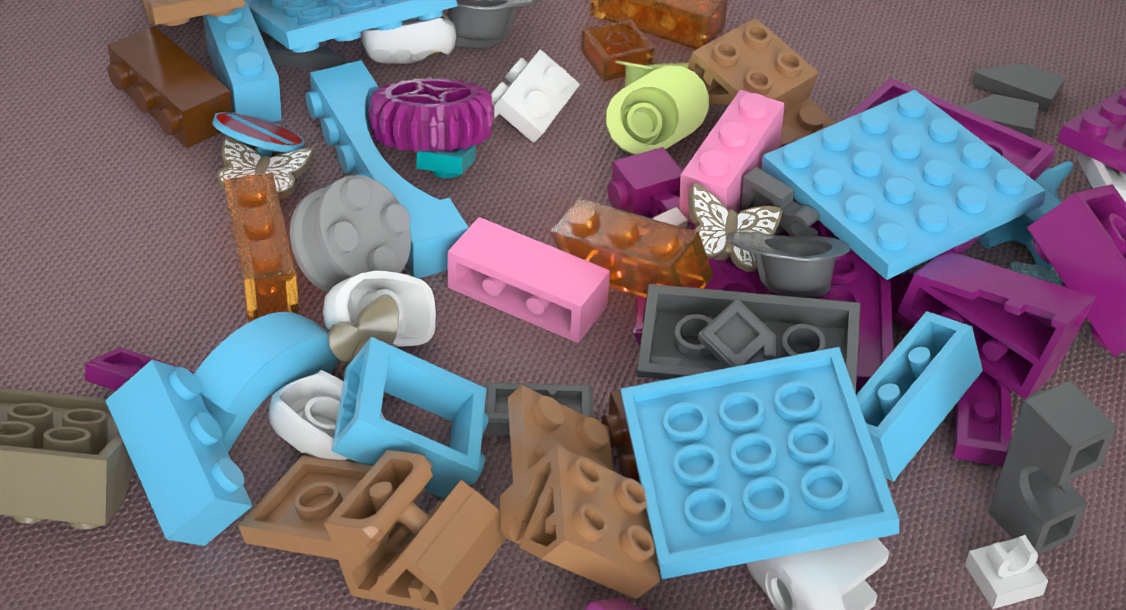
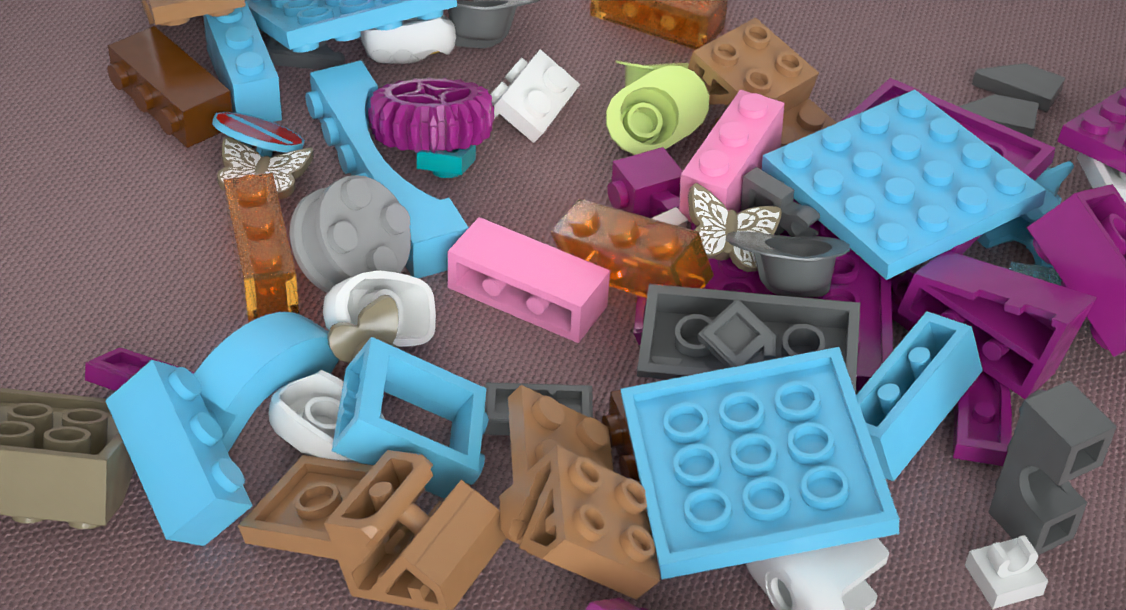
clear orange piece [581,18,654,82] -> none

